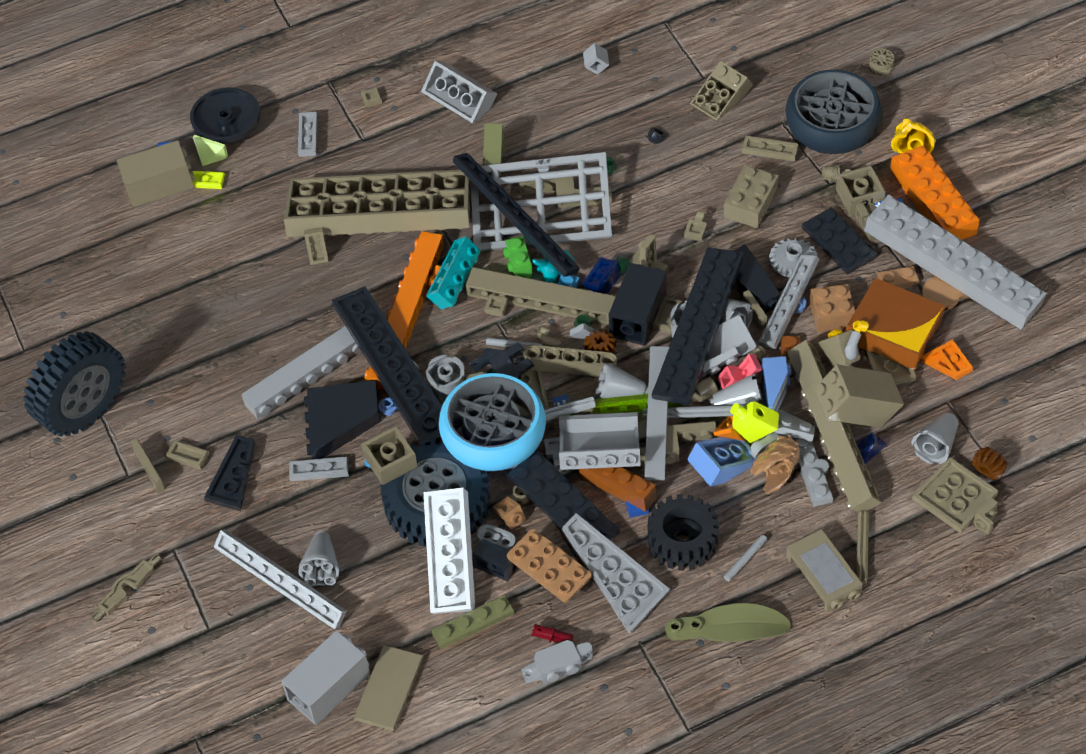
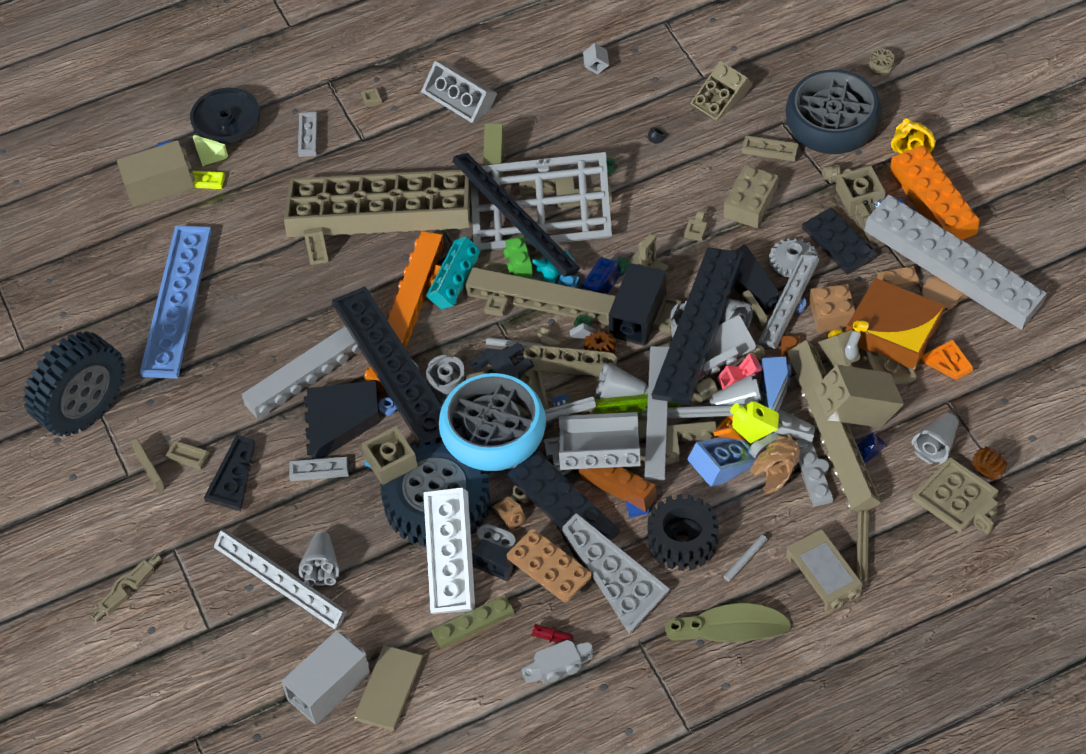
none -> medium blue plate [140,226,212,379]

